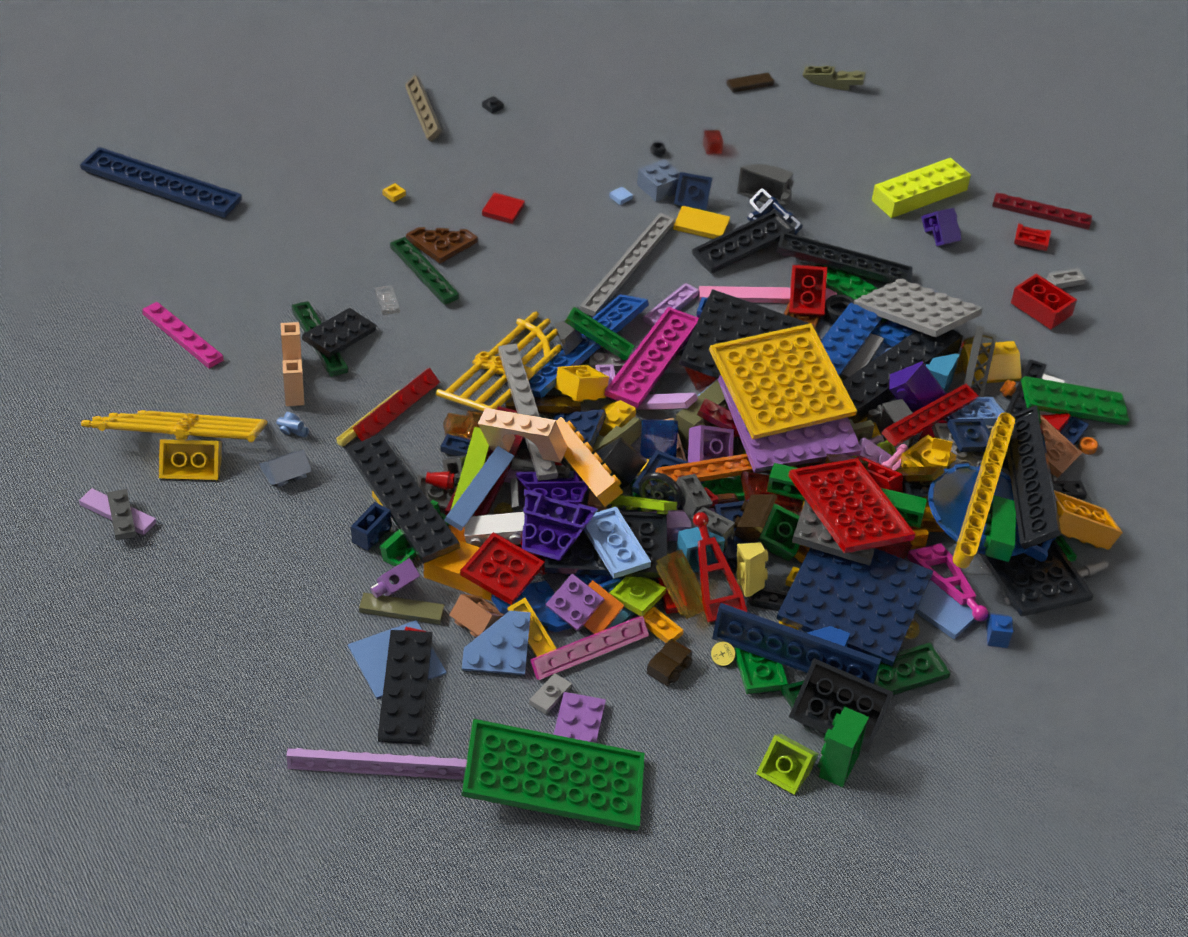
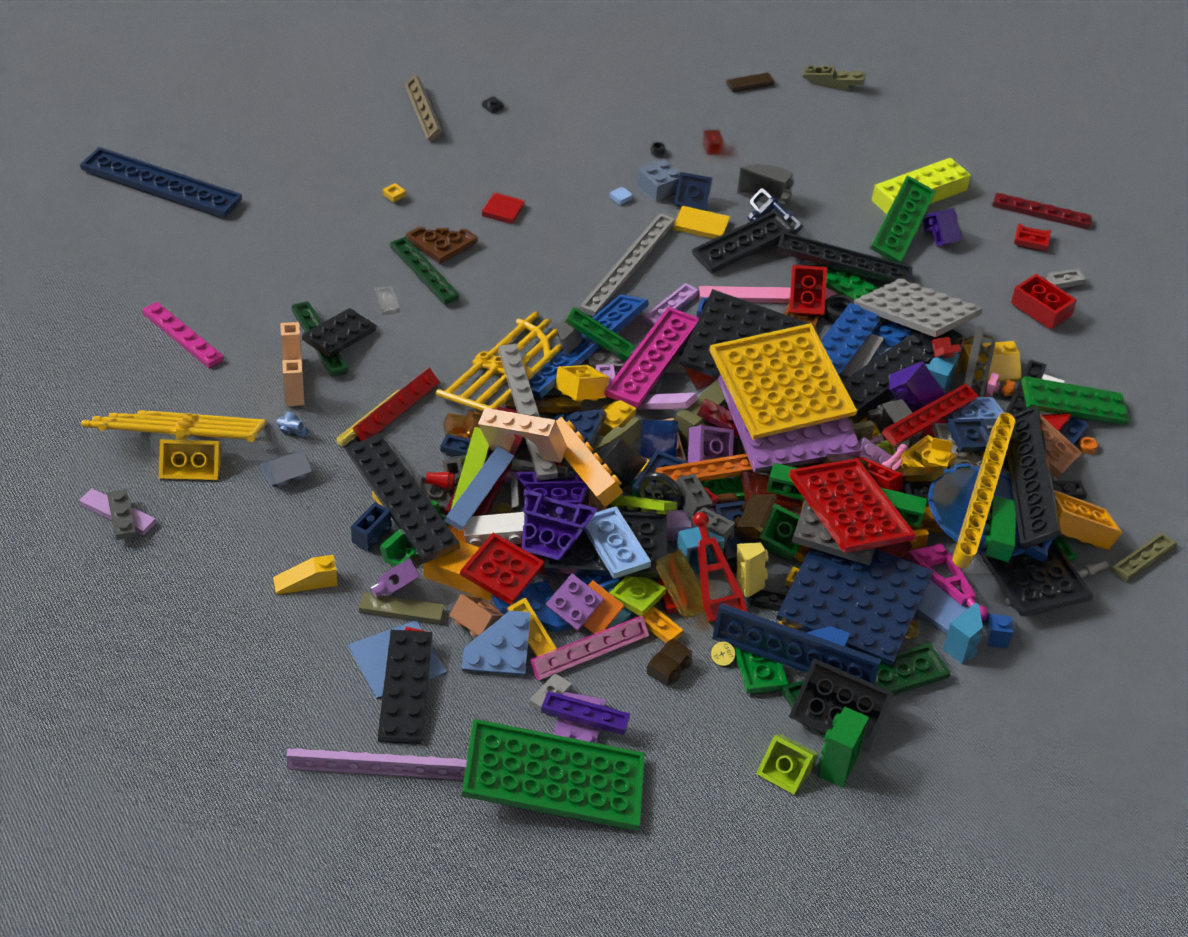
none -> yellow slope [273,555,337,595]
none -> dark purple plate [541,691,630,735]
none -> green plate [870,175,936,263]
none -> red bracket [932,337,961,359]
none -> dark azure slope [943,603,983,664]
none -> bright pink plate [984,373,1000,397]
none -> olive tile [1111,532,1177,583]

